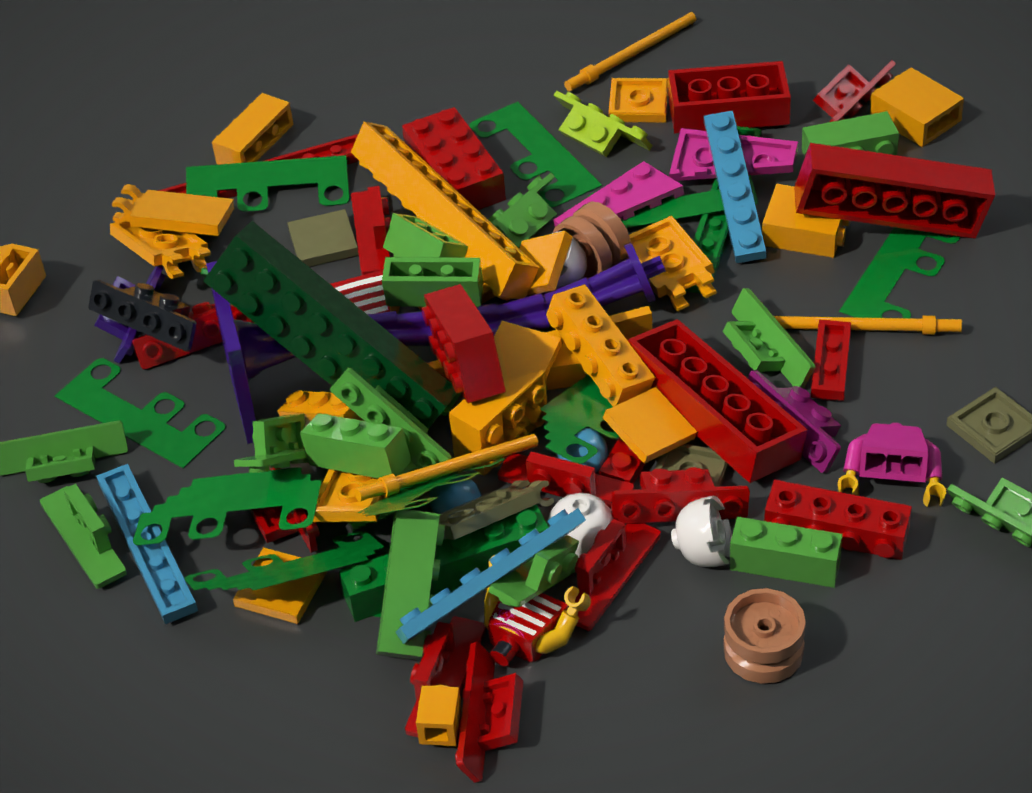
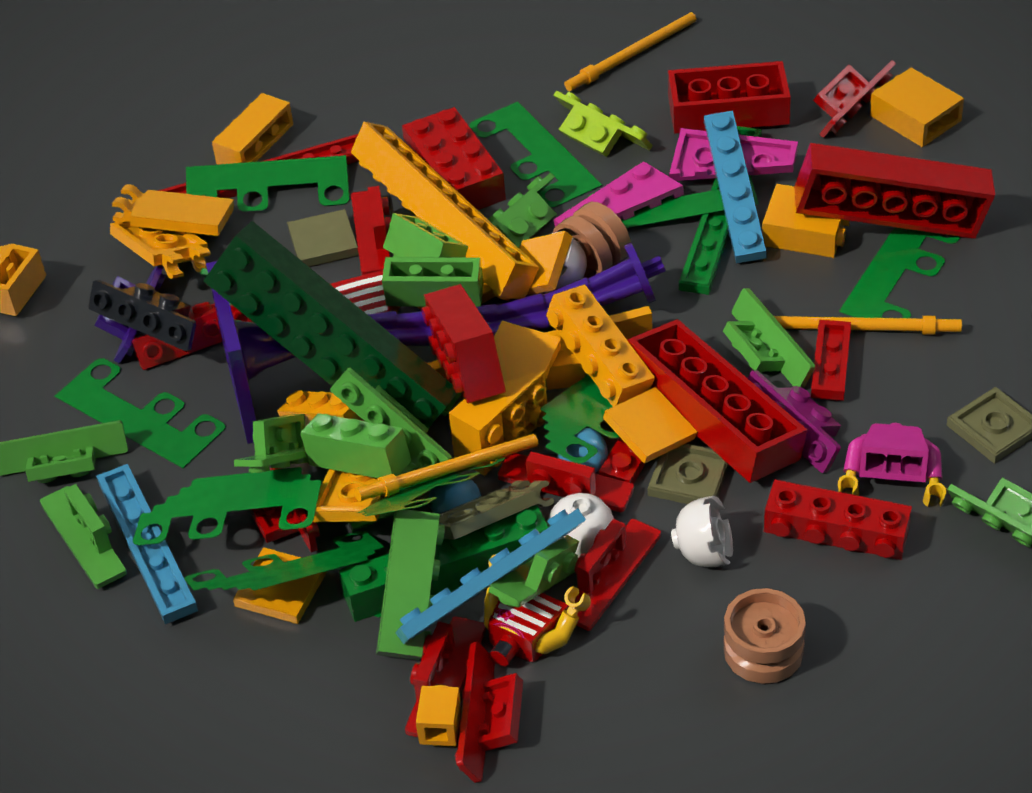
light orange tile [608,78,668,123] -> none
red bracket [611,467,750,523] -> none
light orange tile [627,216,717,311] -> none
bright green brick [730,517,842,588] -> none
bright green brick [801,111,899,156] -> none

